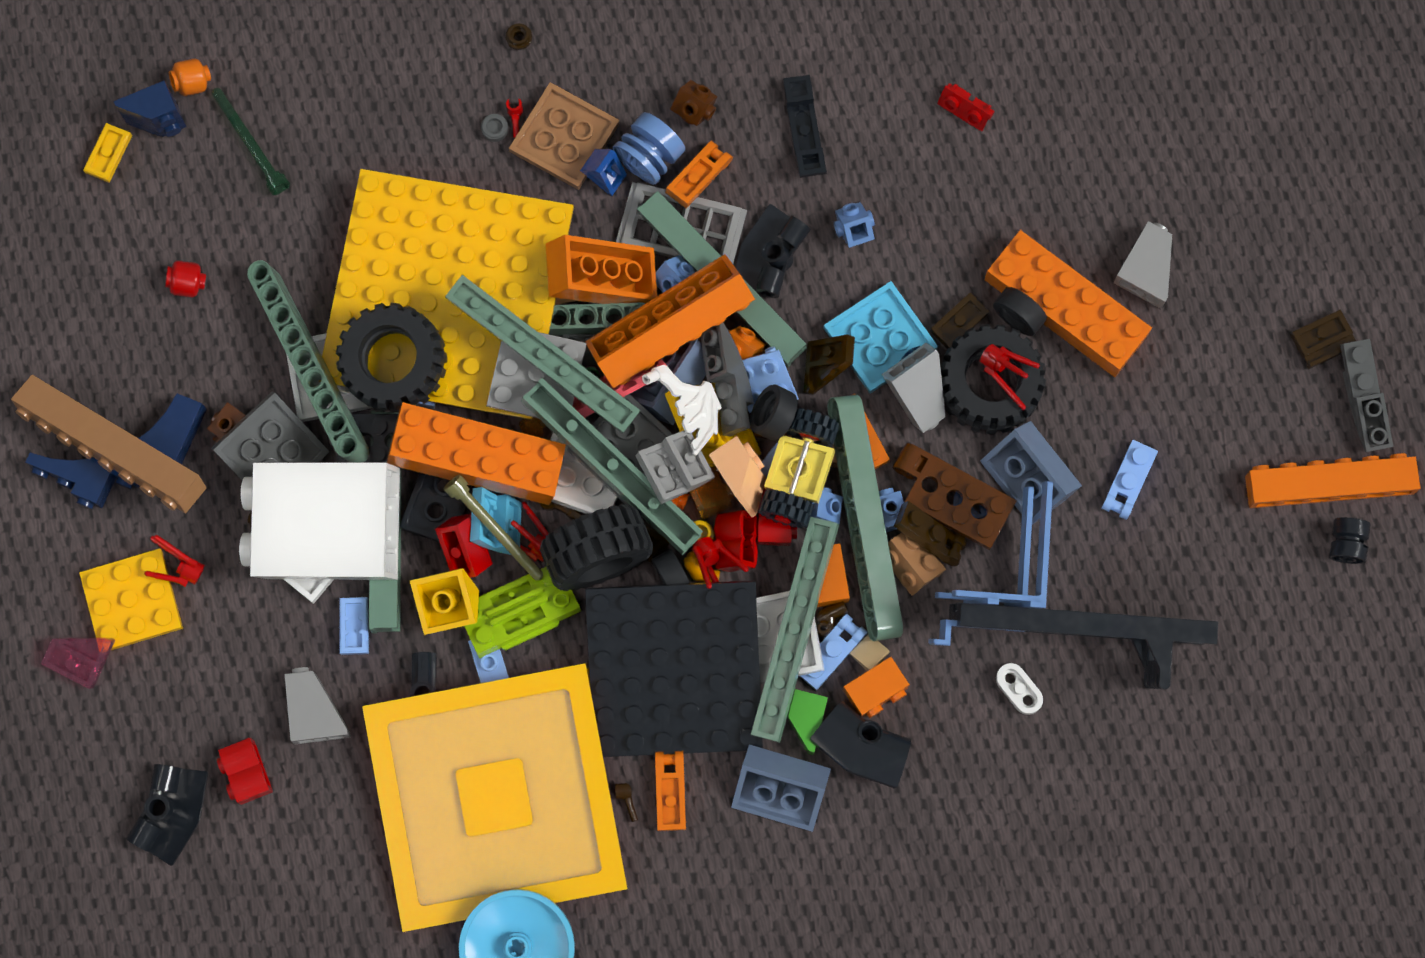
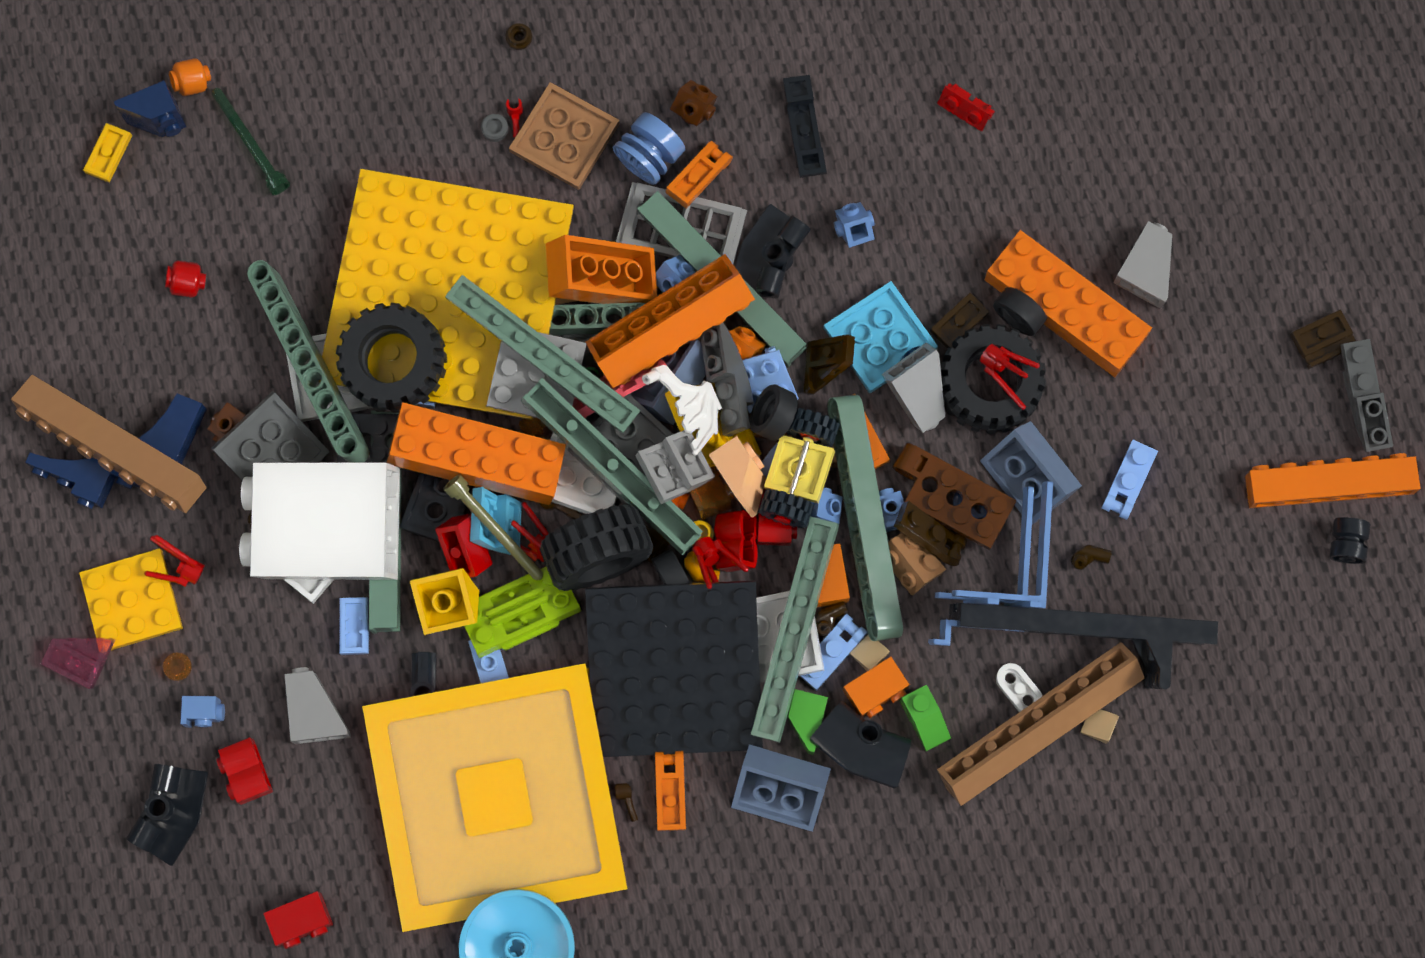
blue slope [580,149,627,196] -> none
none -> clear orange plate [163,653,192,681]
none -> medium blue brick [181,696,225,728]
none -> red brick [263,891,333,949]
none -> bright green slope [900,685,951,751]
none -> medium nougat brick [937,642,1145,806]
none -> dark brown arm [1071,545,1112,570]
none -> tan slope [1080,709,1119,743]

